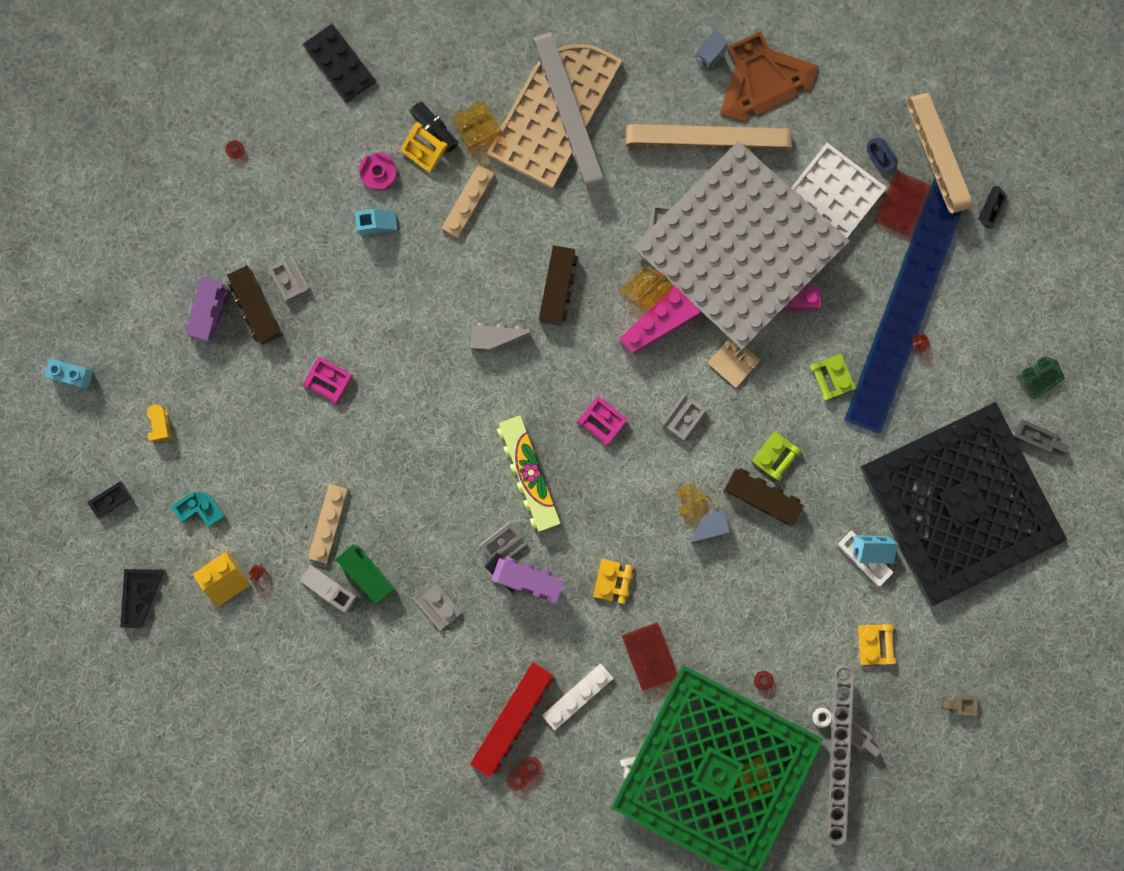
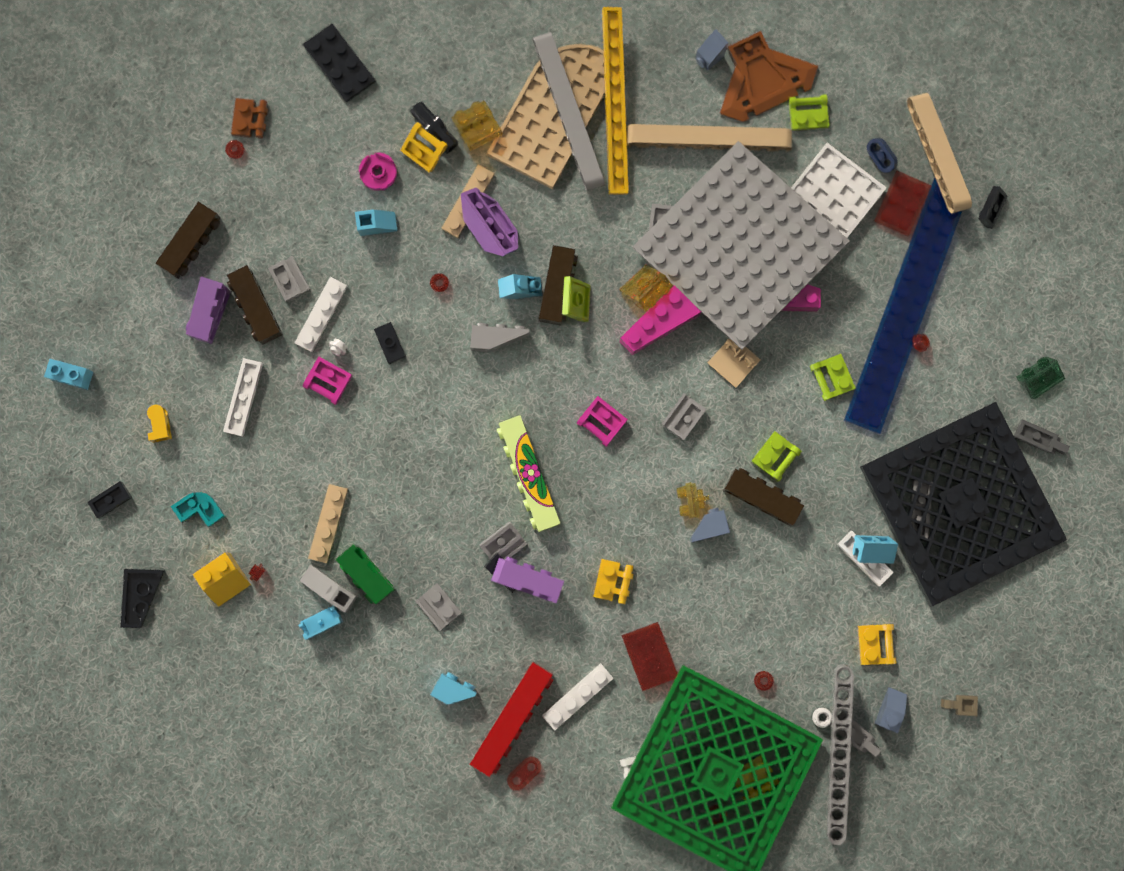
none -> dark brown brick [155,201,221,279]
none -> white plate [223,358,263,437]
none -> dark orange plate [231,98,268,138]
none -> white plate [295,277,348,352]
none -> medium azure hinge [299,605,343,640]
none -> white plate [329,339,347,356]
none -> black plate [374,322,406,364]
none -> clear red plate [430,273,449,292]
none -> medium azure slope [430,672,477,705]
none -> medium lavender wedge [461,188,518,256]
none -> medium azure slope [498,274,543,299]
none -> lime plate [562,276,591,322]
none -> yellow plate [602,7,628,195]
none -> lime plate [789,94,829,131]
none -> sand blue slope [874,687,907,733]

